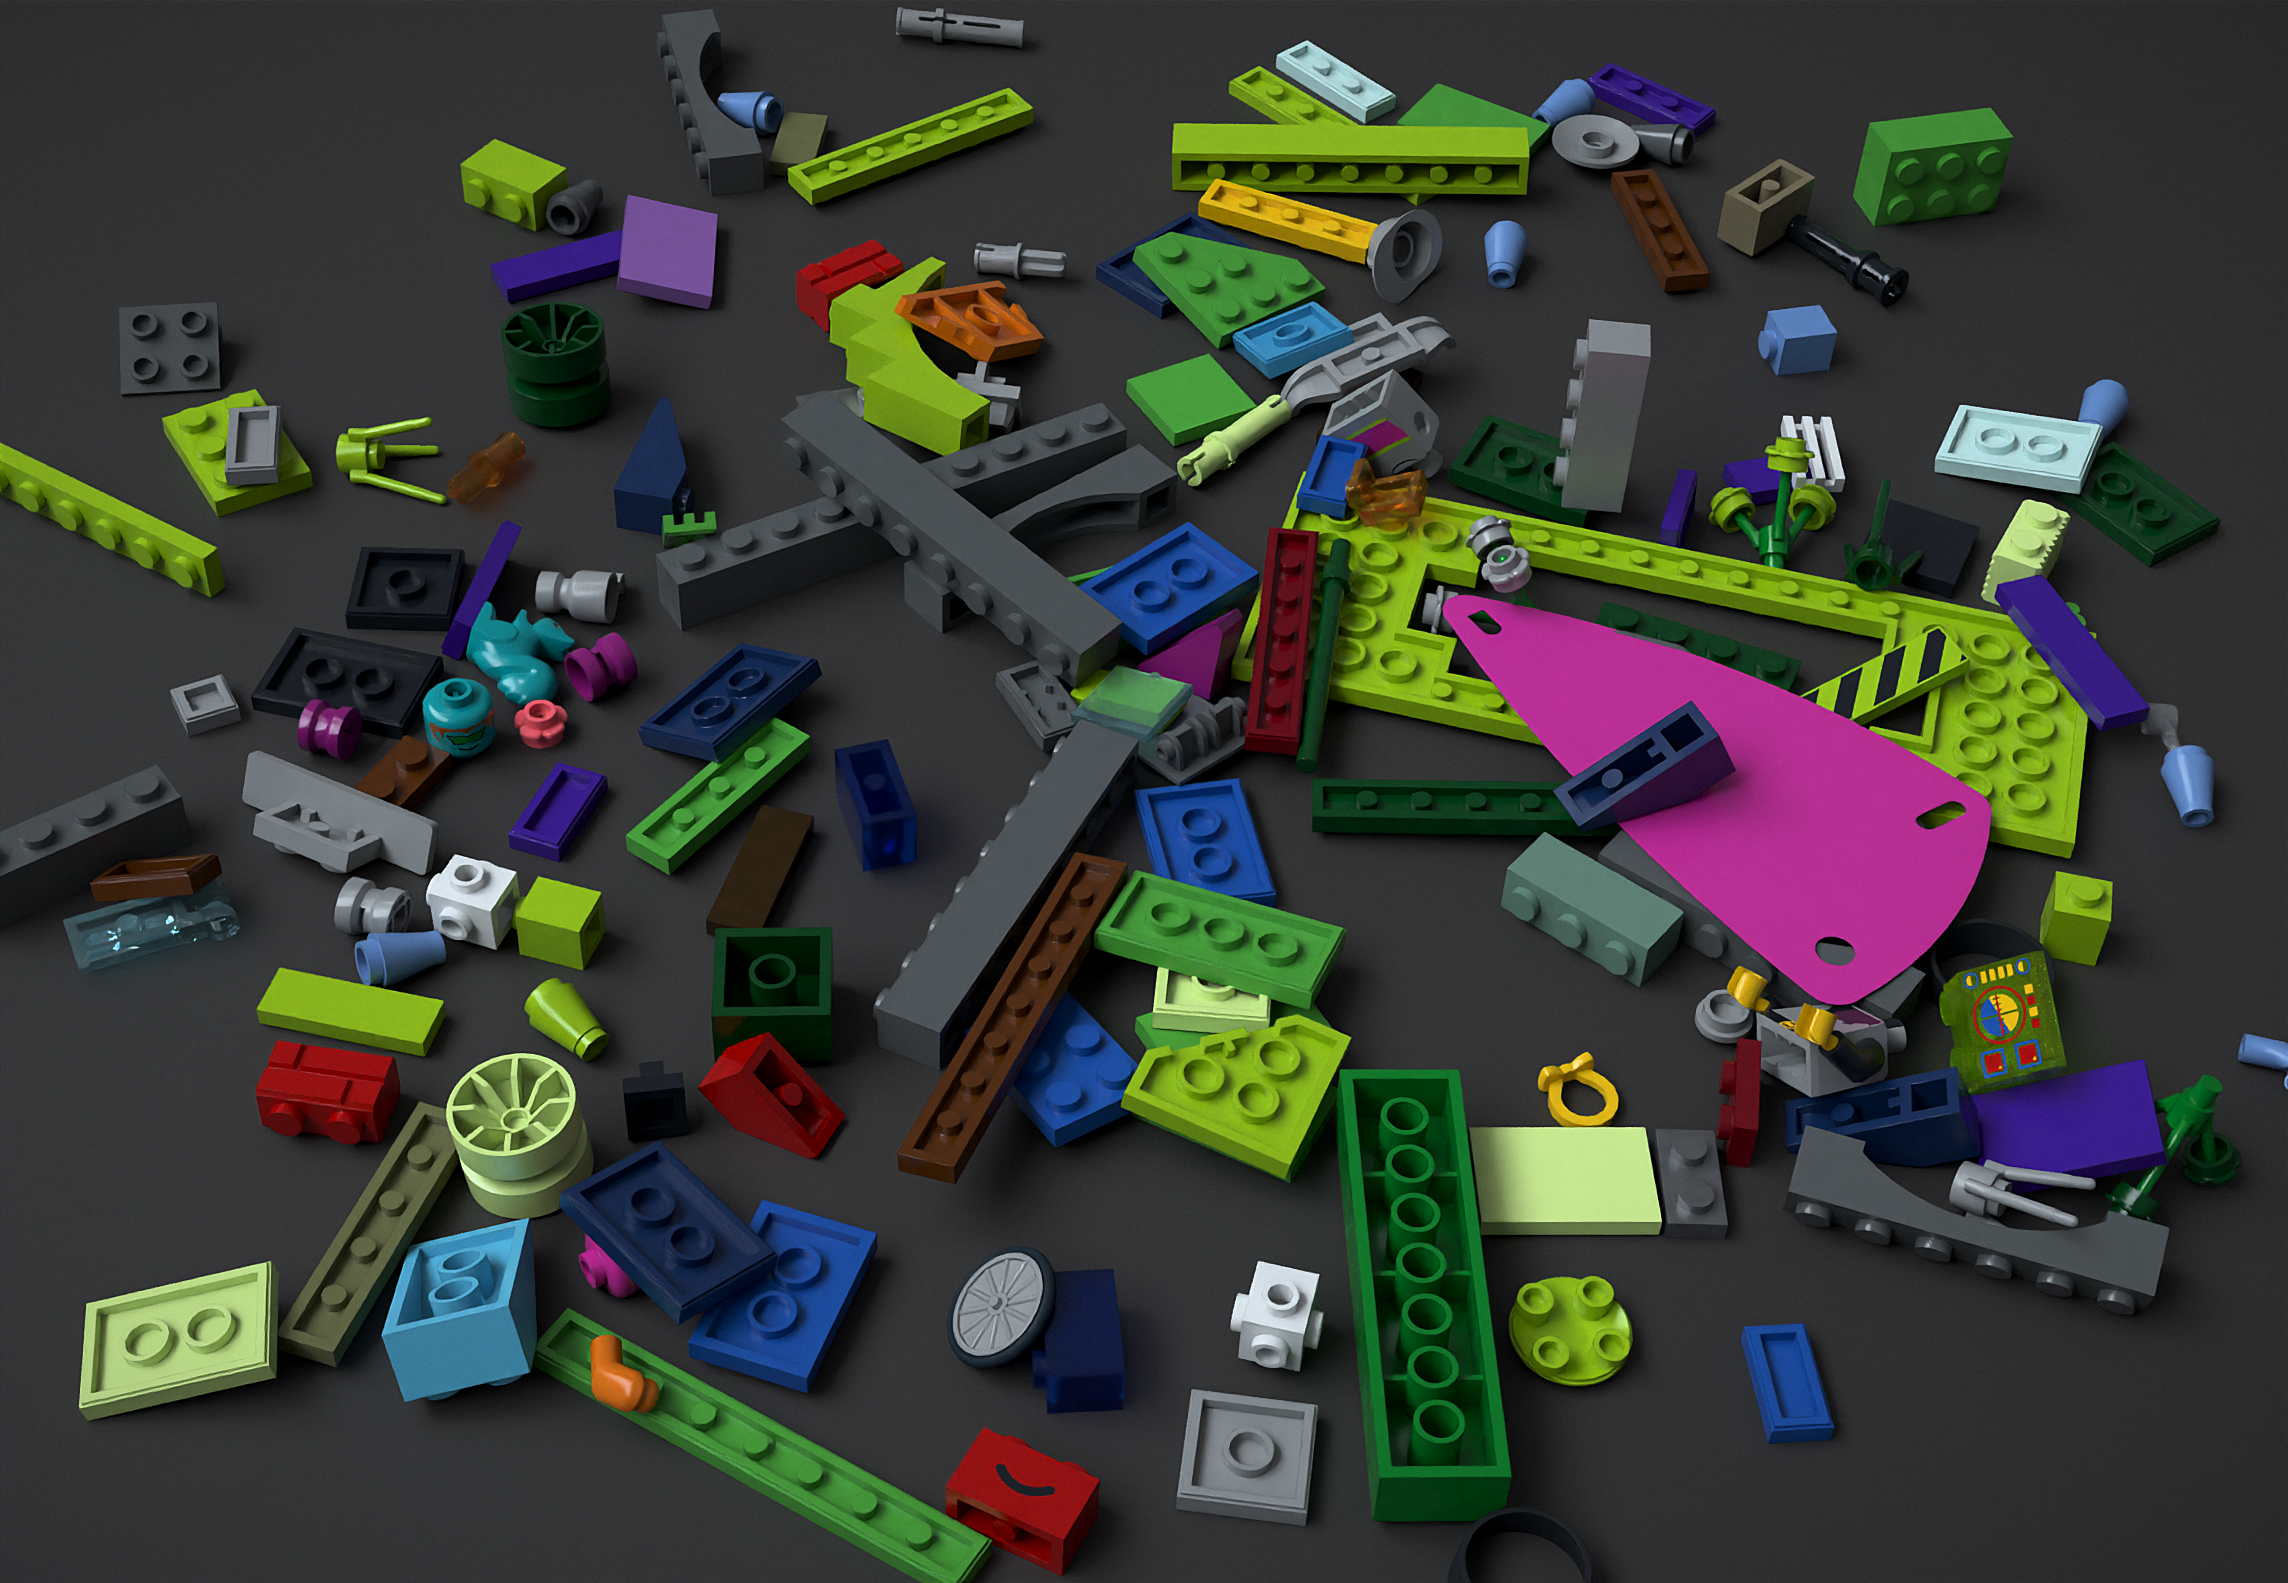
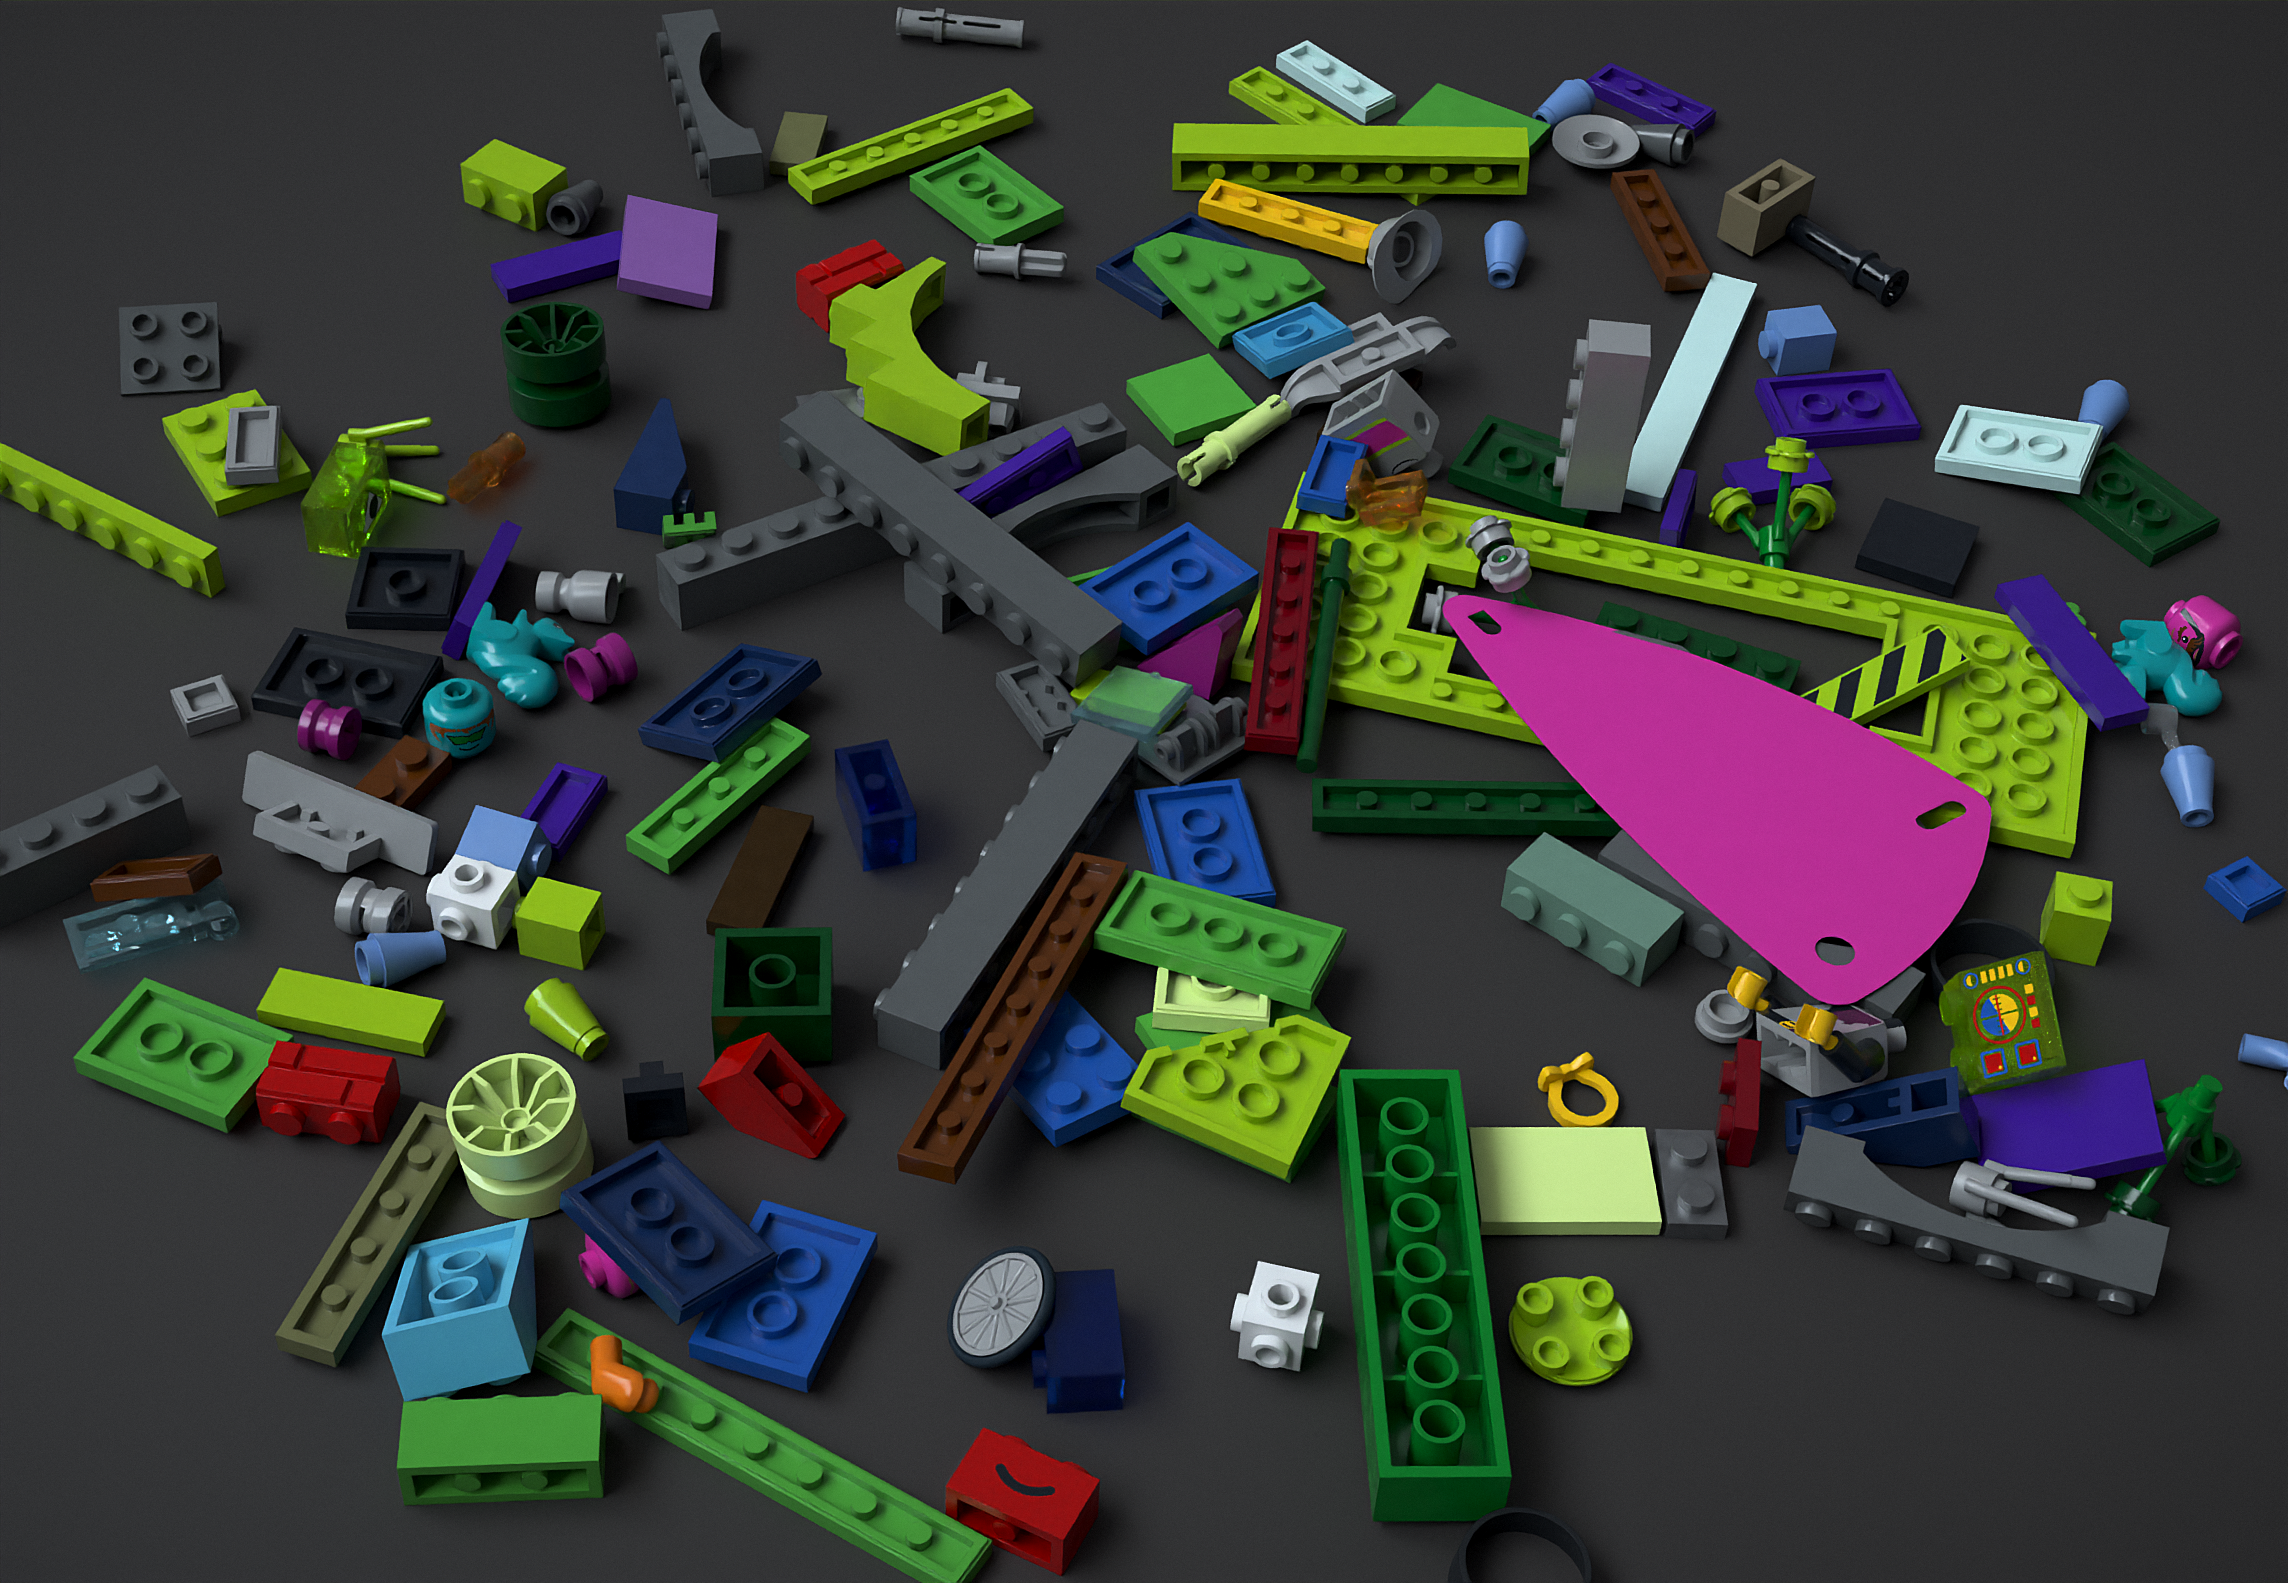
yellowish green tile [79,1261,279,1421] -> none
coral plate [514,700,568,749] -> none
medium blue cone [716,91,784,135] -> none
orange wing [894,280,1044,363] -> none
light grey tile [1176,1389,1318,1526] -> none
dark blue slope [1553,700,1736,832] -> none
blue tile [1741,1323,1834,1444] -> none
white tile [1780,416,1845,492] -> none
dark green plant [1843,478,1924,591] -> none
bright green brick [1853,108,2014,227] -> none
yellowish green brick [1981,499,2070,606] -> none
none -> bright green plate [73,977,295,1133]
none -> clear neon green brick [301,441,392,559]
none -> bright green brick [397,1392,607,1506]
none -> medium blue brick [455,805,552,893]
none -> bright green plate [910,145,1064,246]
none -> dark purple tile [957,426,1084,519]
none -> light aqua tile [1623,273,1757,512]
none -> dark purple tile [1754,368,1922,449]
none -> teal animal [2111,620,2223,717]
none -> dark pink head [2163,595,2243,670]
none -> blue tile [2203,856,2287,923]

